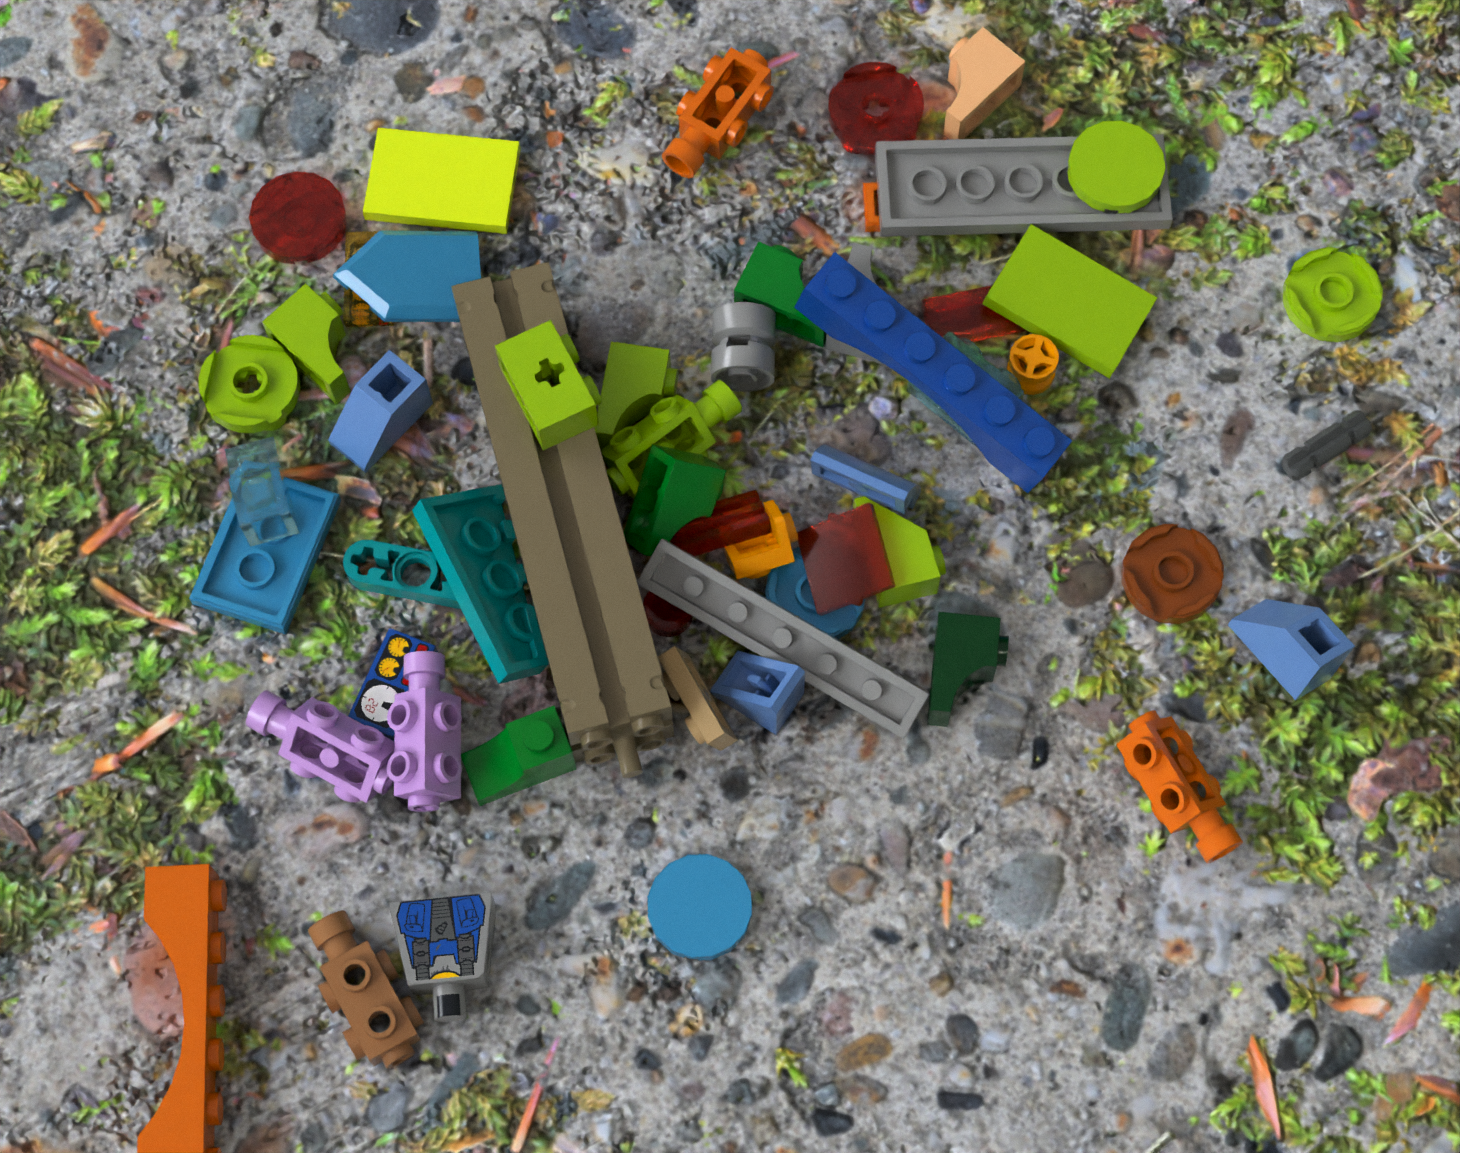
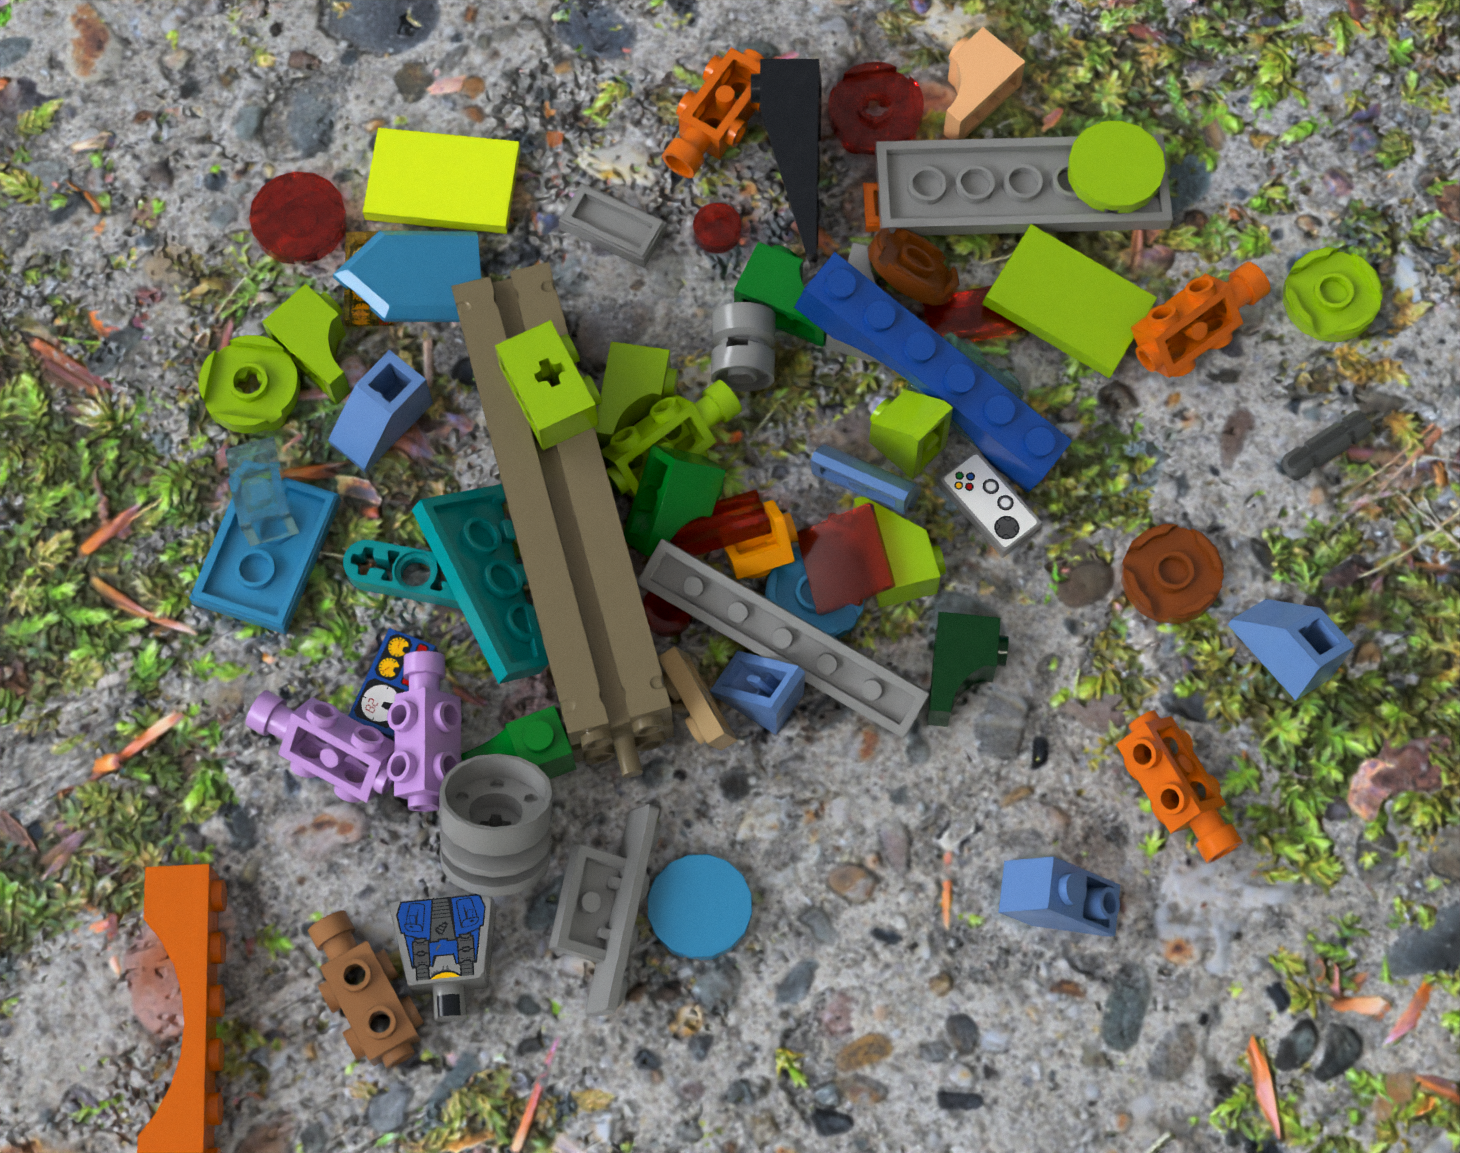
light orange wheel [1006,334,1059,395] -> none
none -> light grey wheel [439,754,553,897]
none -> light grey bracket [548,804,660,1017]
none -> light grey tile [559,183,667,268]
none -> clear red tile [693,203,742,254]
none -> black wedge [751,59,822,261]
none -> dark orange tile [867,228,960,306]
none -> lime slope [869,389,953,480]
none -> tile [938,450,1042,558]
none -> medium blue slope [998,856,1120,937]
none -> orange brick [1131,261,1271,378]

